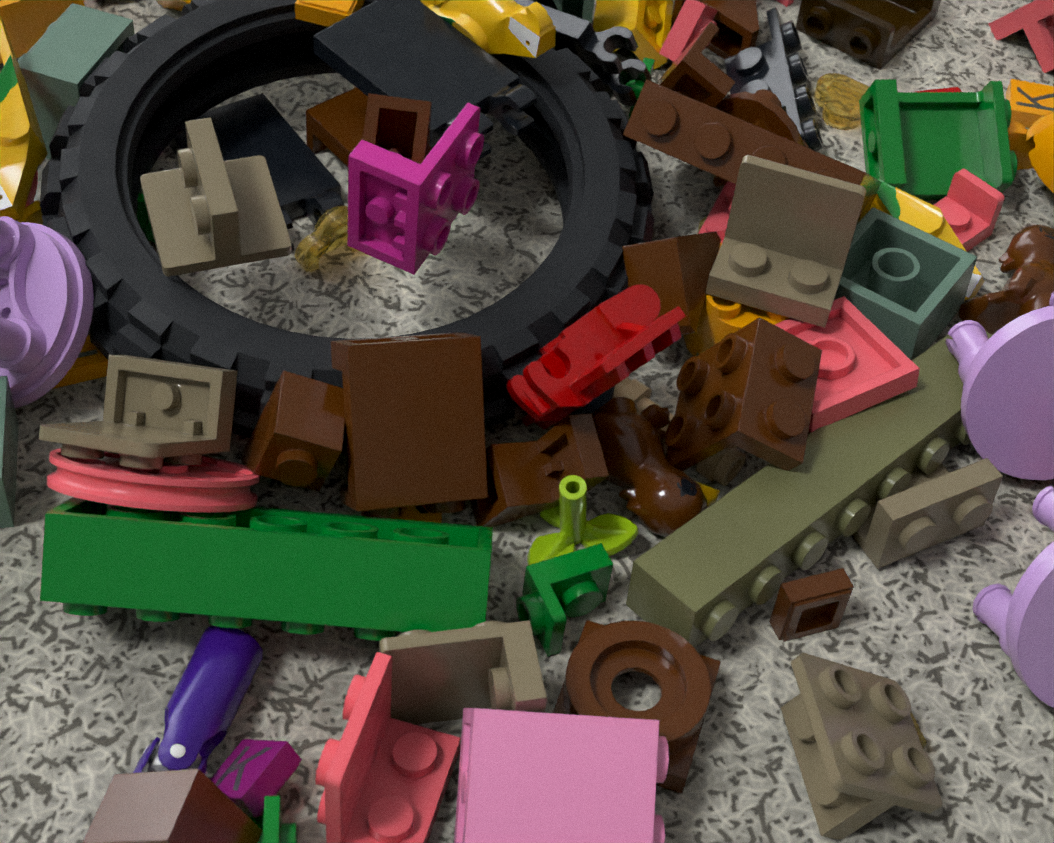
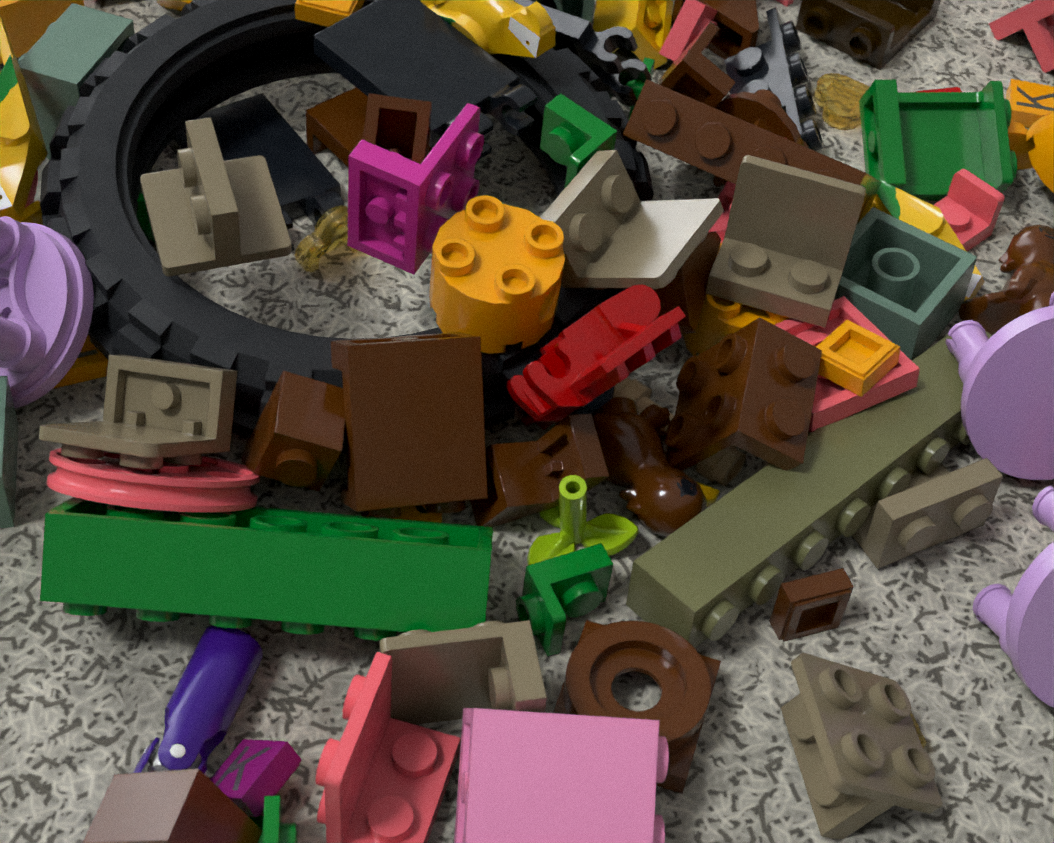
none -> light orange brick [429,195,565,354]
none -> green bracket [540,93,617,189]
none -> dark tan bracket [540,150,724,290]
none -> light orange tile [816,320,901,397]

